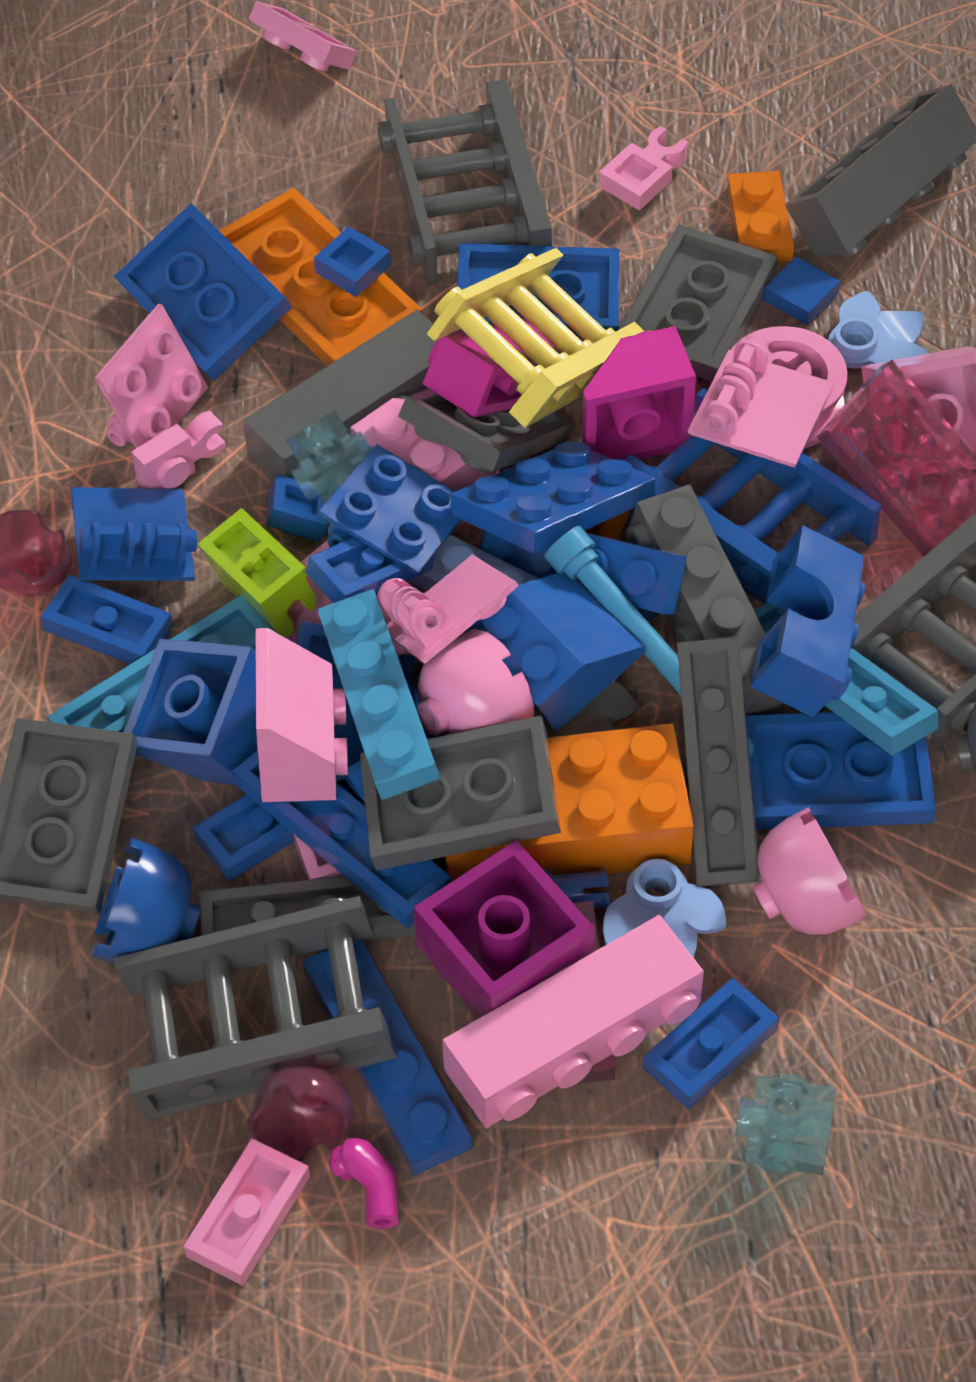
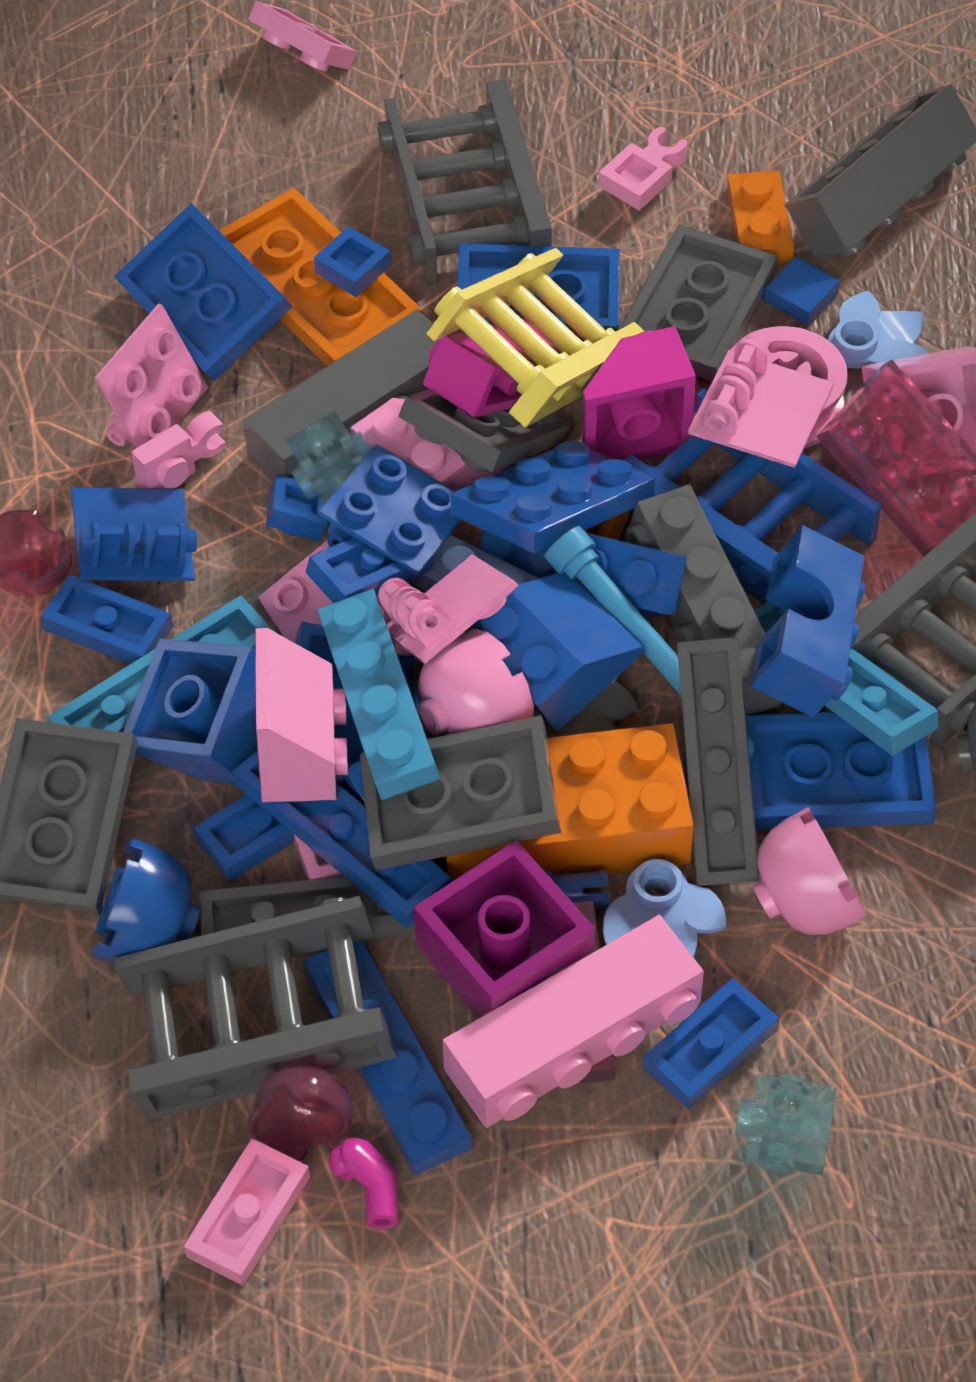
lime hinge [197,508,317,638] -> none

